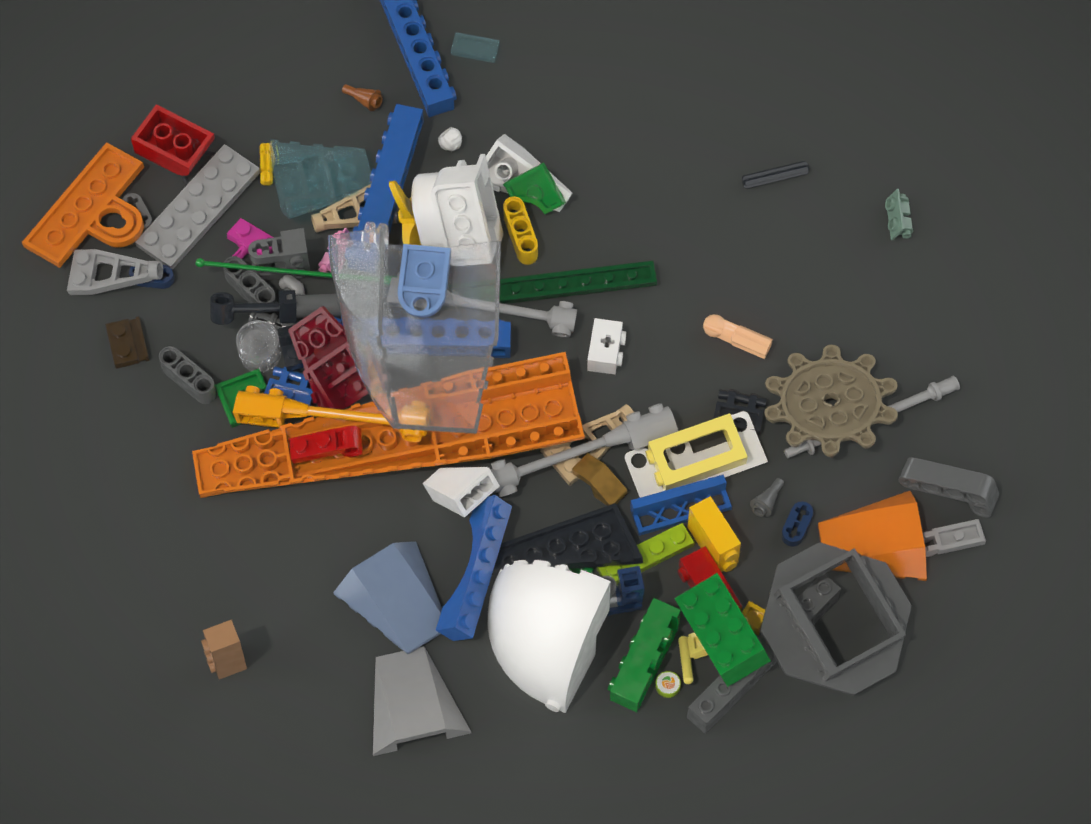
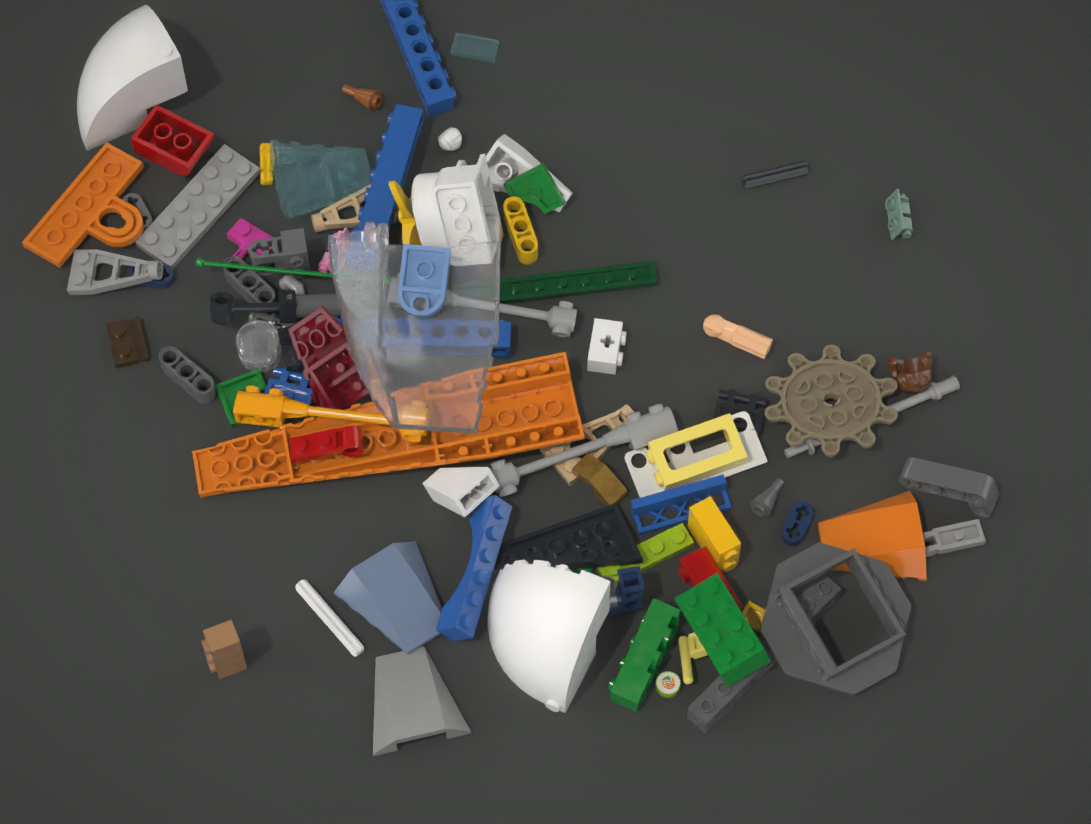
none -> white brick [77,5,188,151]
none -> white axle [295,579,364,657]
none -> reddish brown hair [888,351,932,393]

